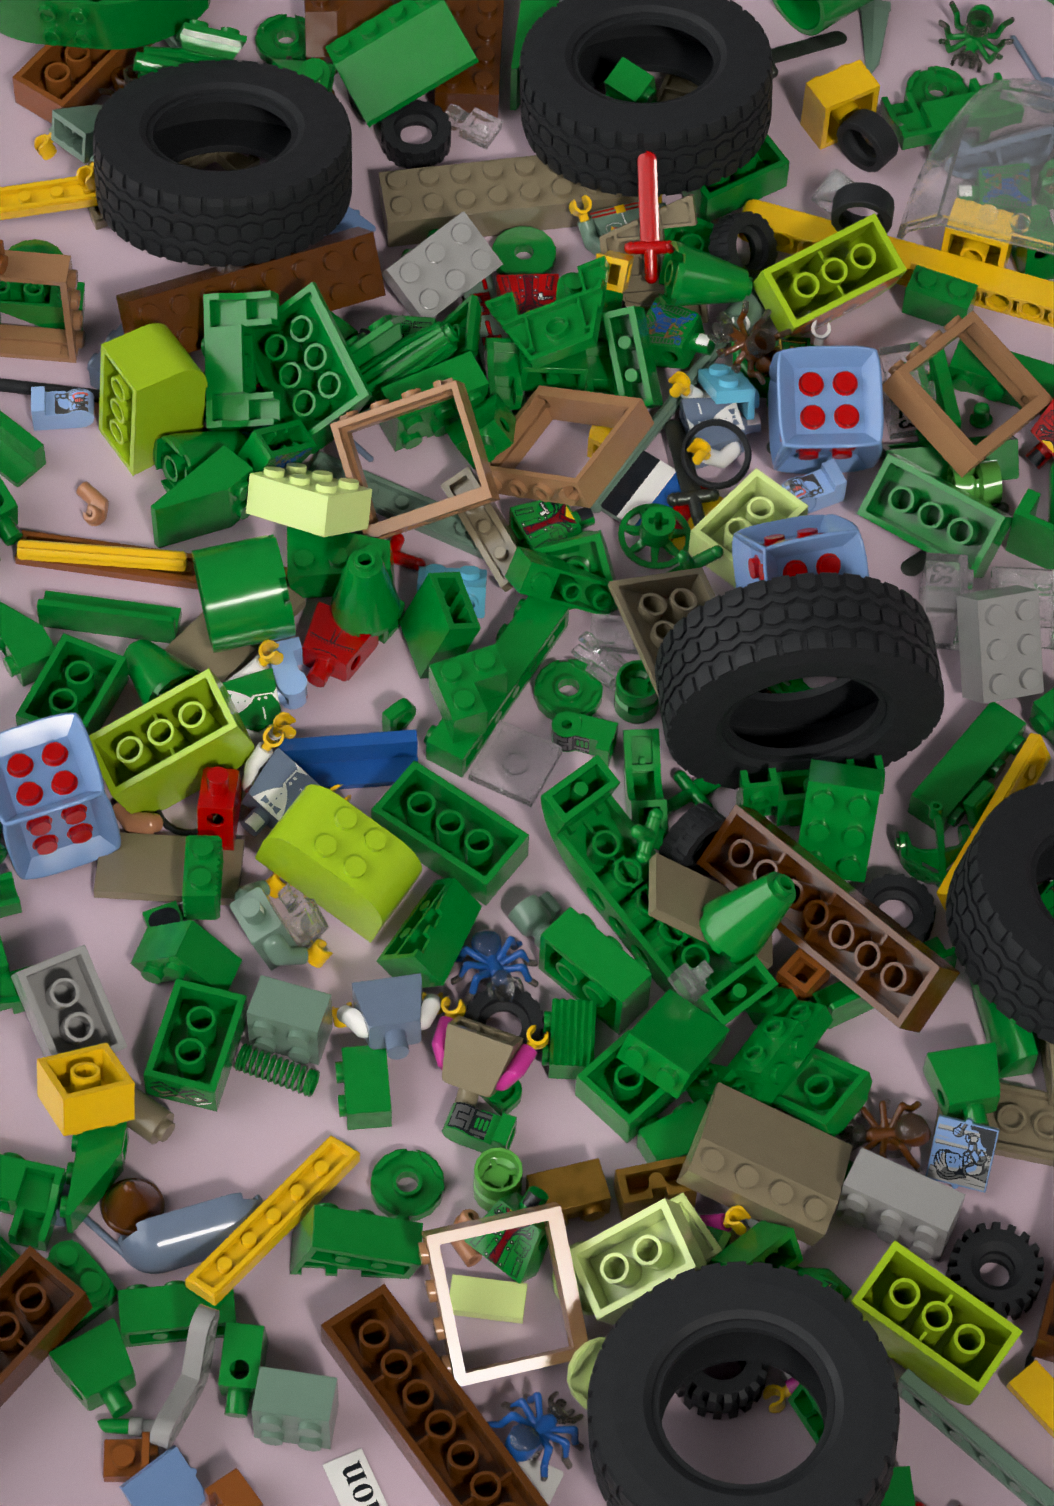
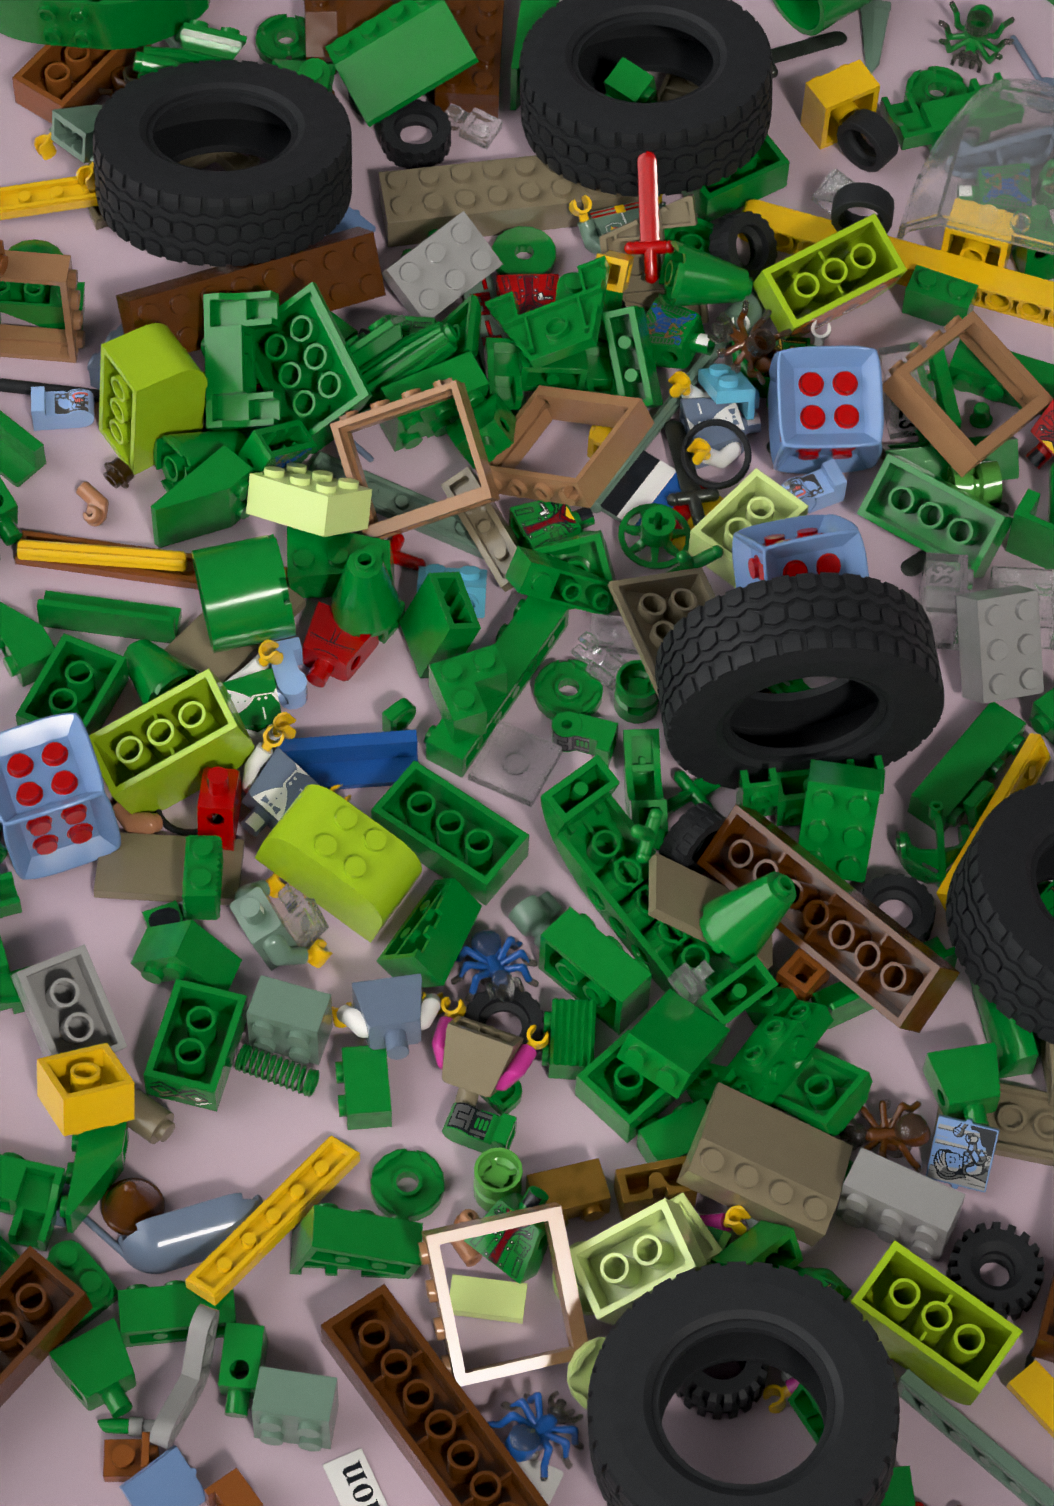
none -> dark brown plate [103,457,134,489]

